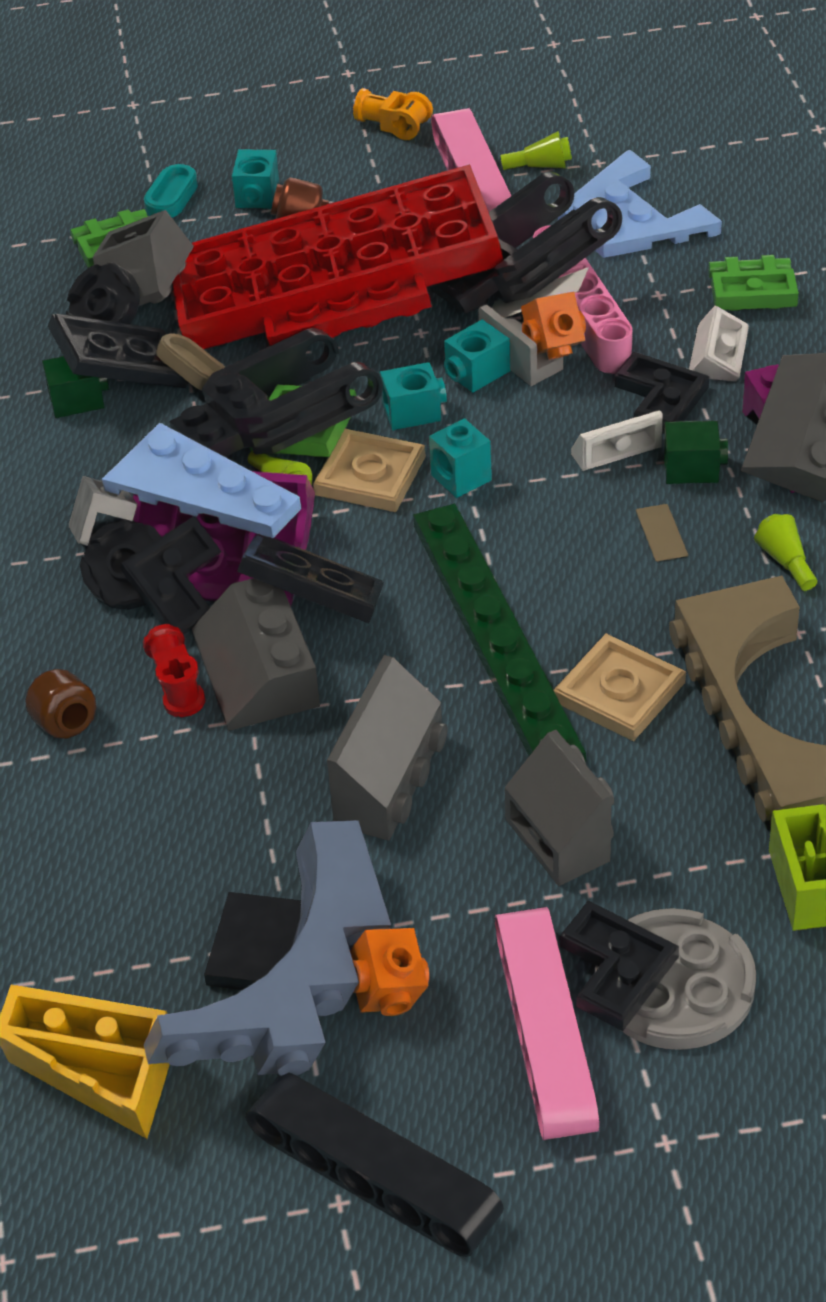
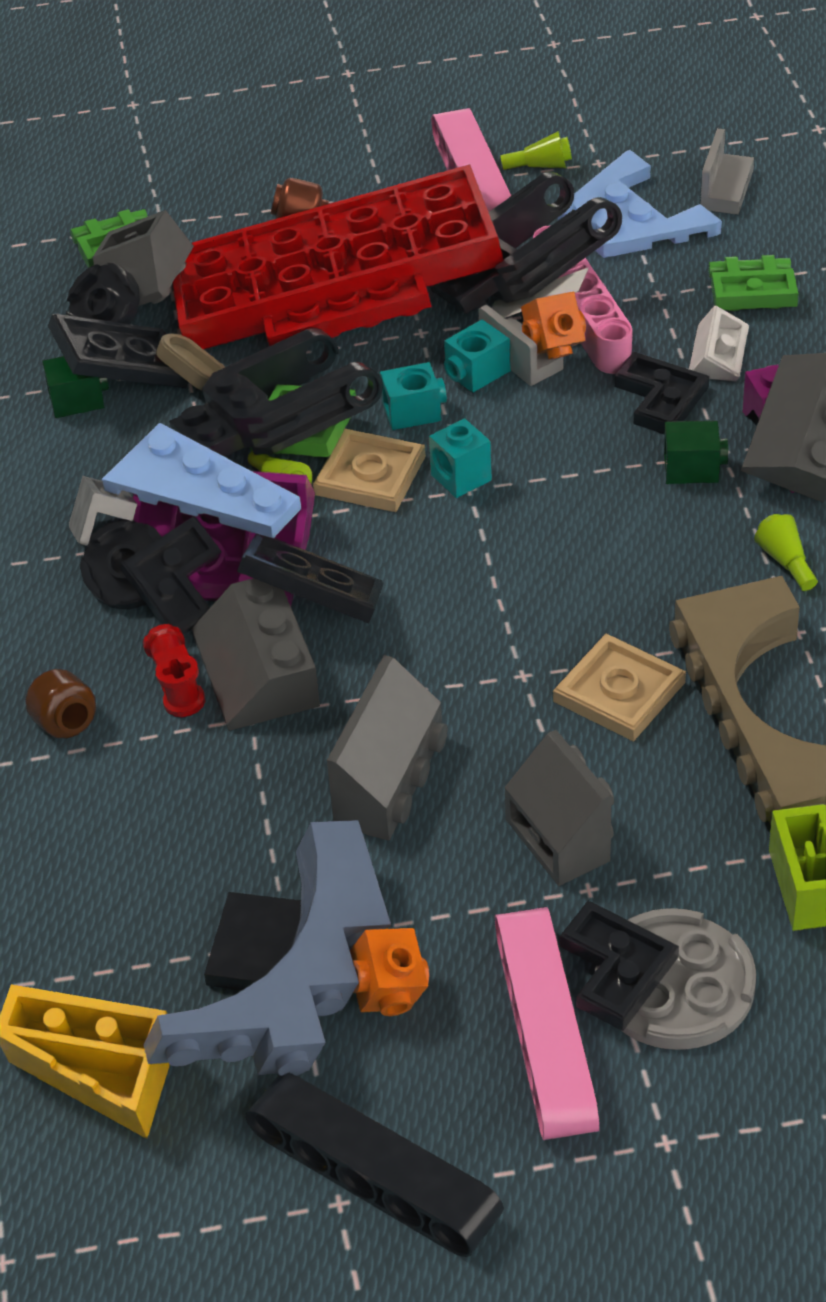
teal tile [144,164,198,218] -> none
teal brick [232,149,279,209] -> none
light orange connector [353,88,433,140] -> none
dark green plate [413,503,586,762] -> none
white slope [571,410,663,471] -> none
dark tan sticker [636,504,688,562] -> none
none -> light grey panel [701,128,754,215]

